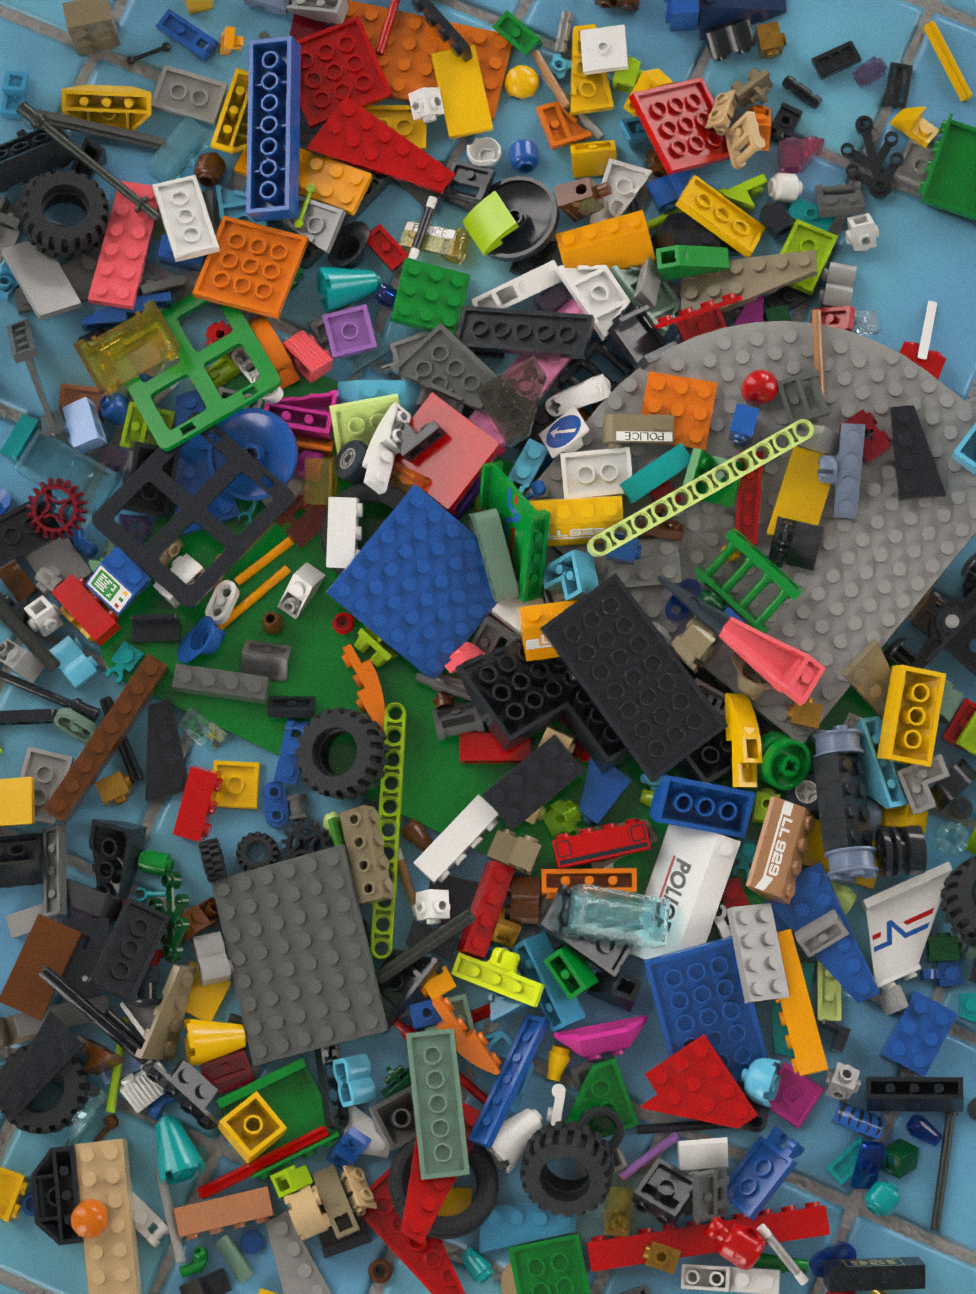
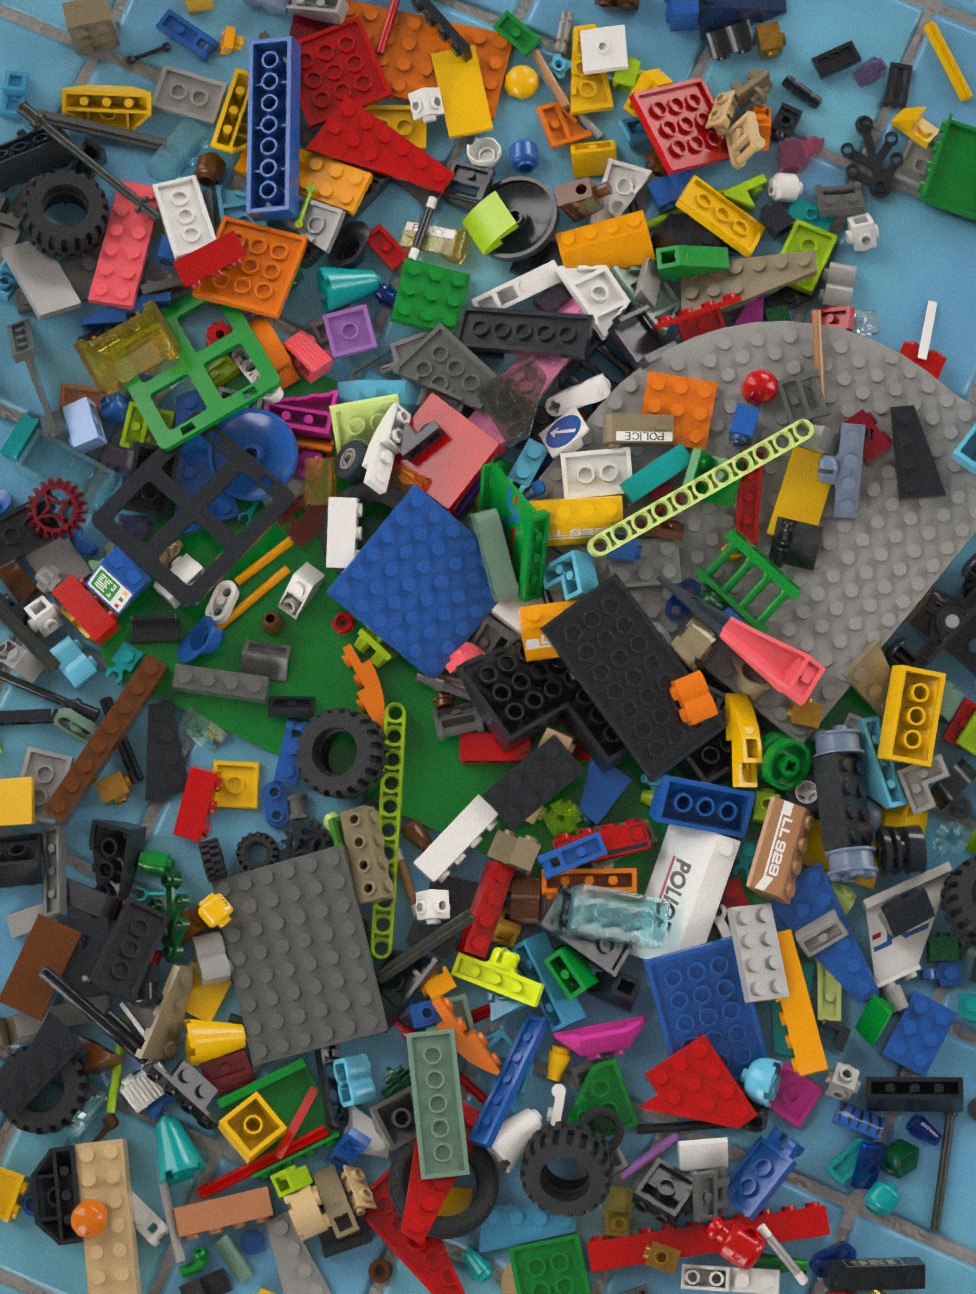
none -> red brick [172,230,247,289]
none -> yellow head [198,892,233,928]
none -> red sticker [274,1086,319,1159]
none -> blue plate [537,831,608,879]
none -> orange brick [670,670,718,726]
none -> green slope [855,994,895,1046]
none -> black slope [877,887,935,940]

